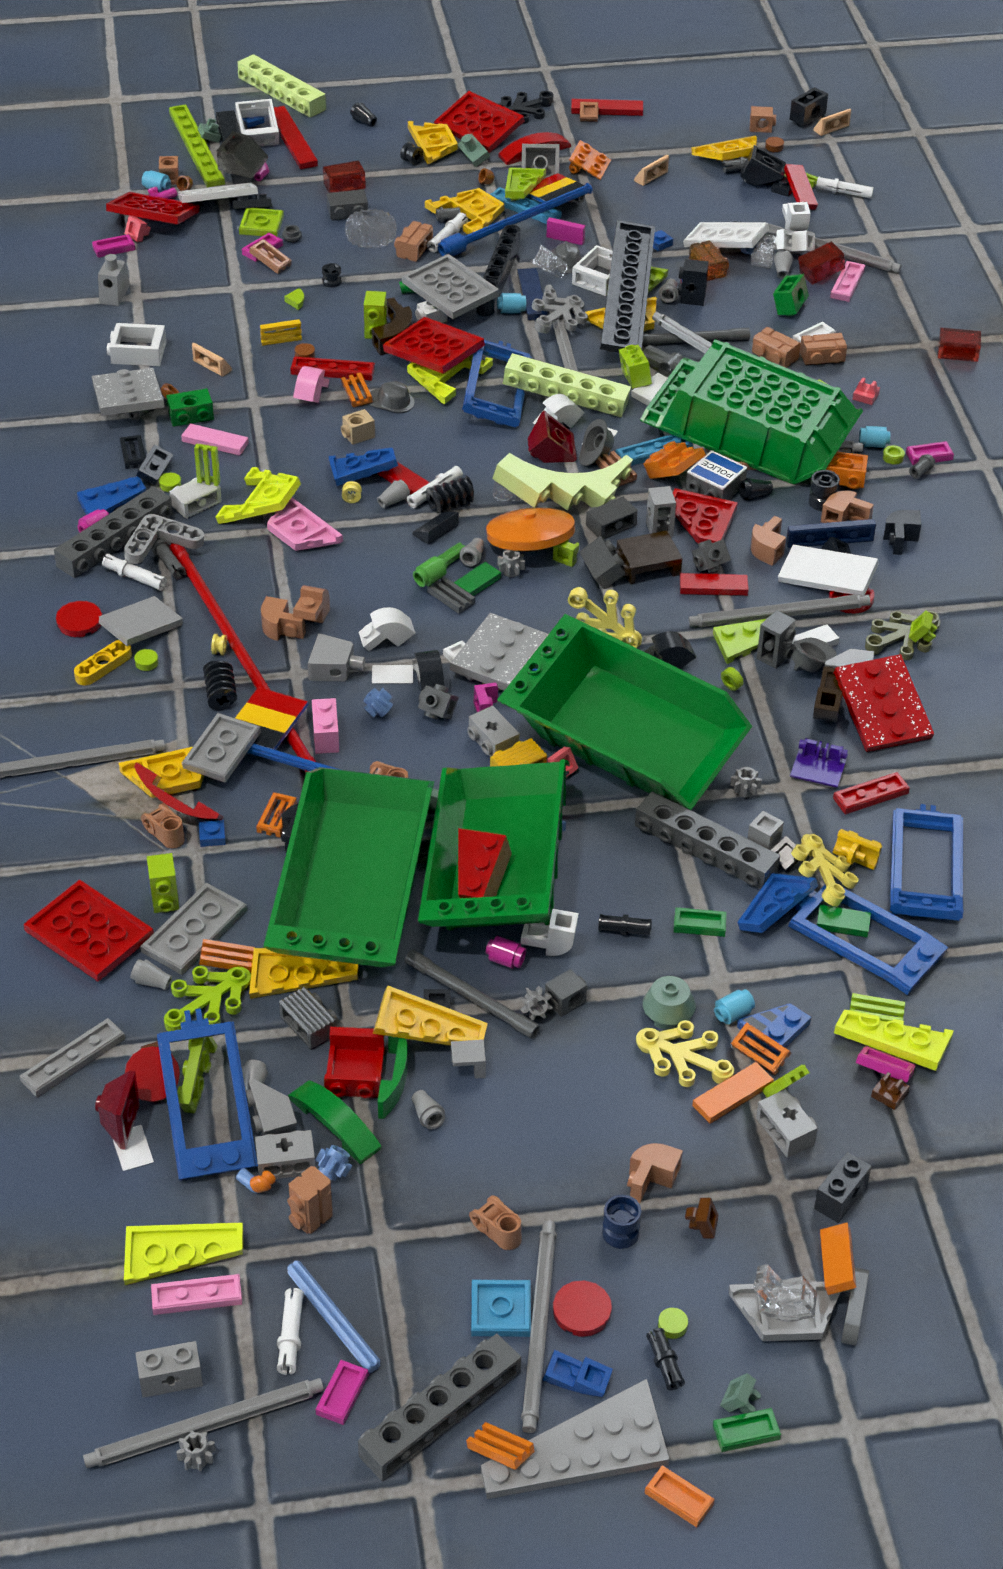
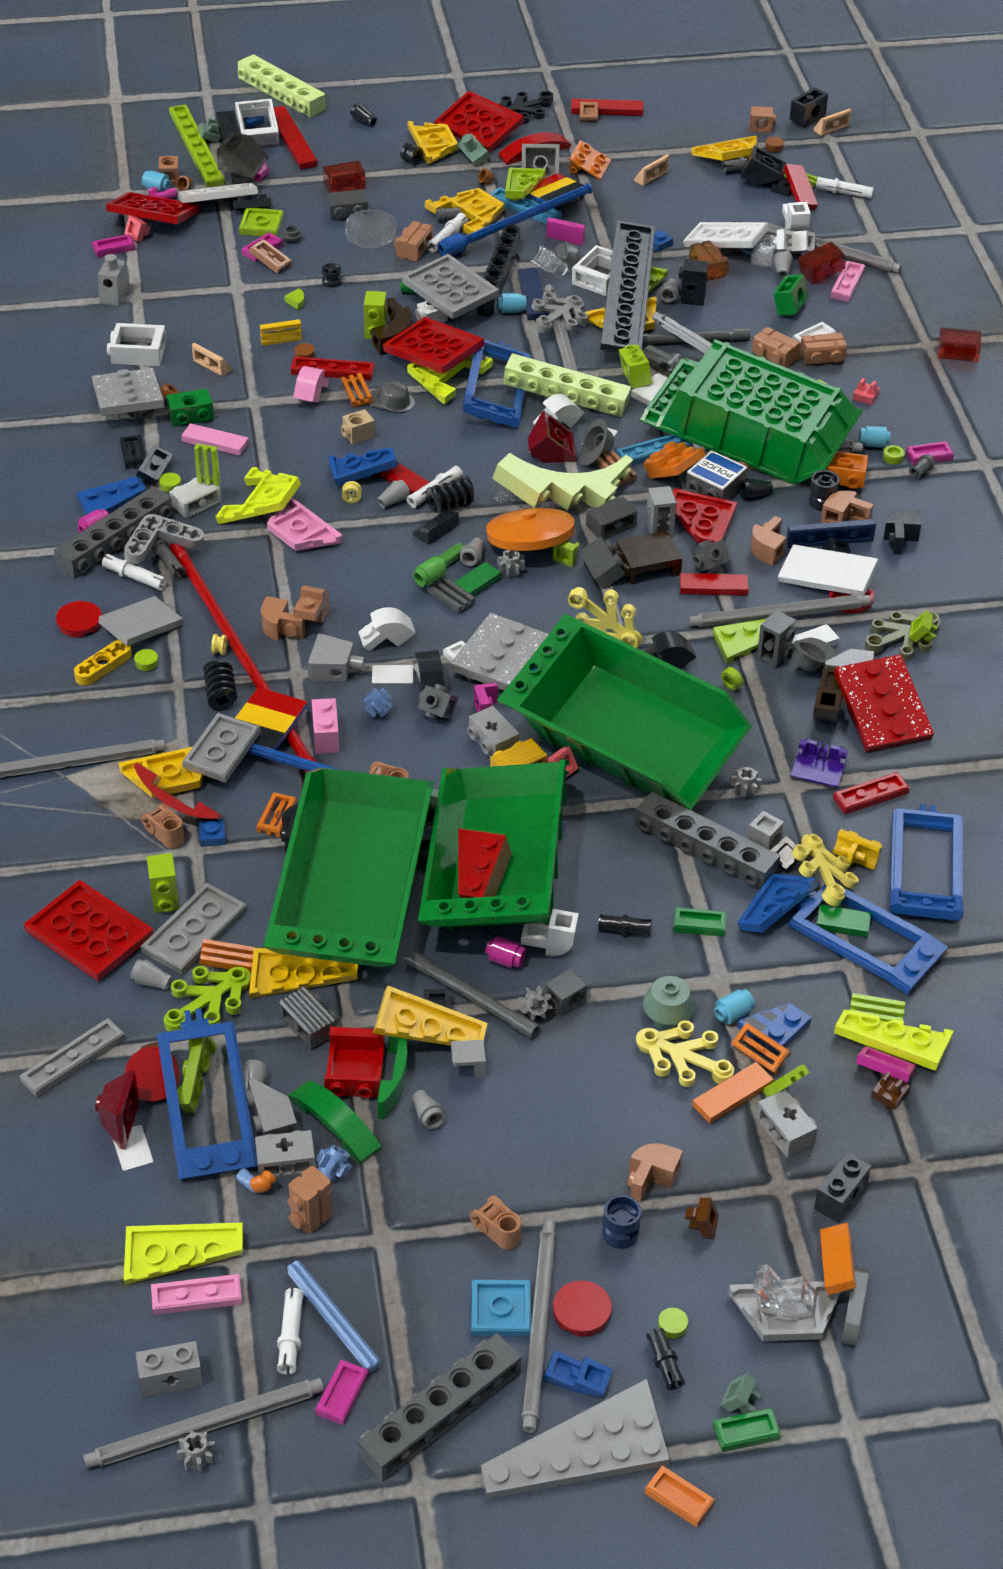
orange tile [466,1422,535,1470] -> none

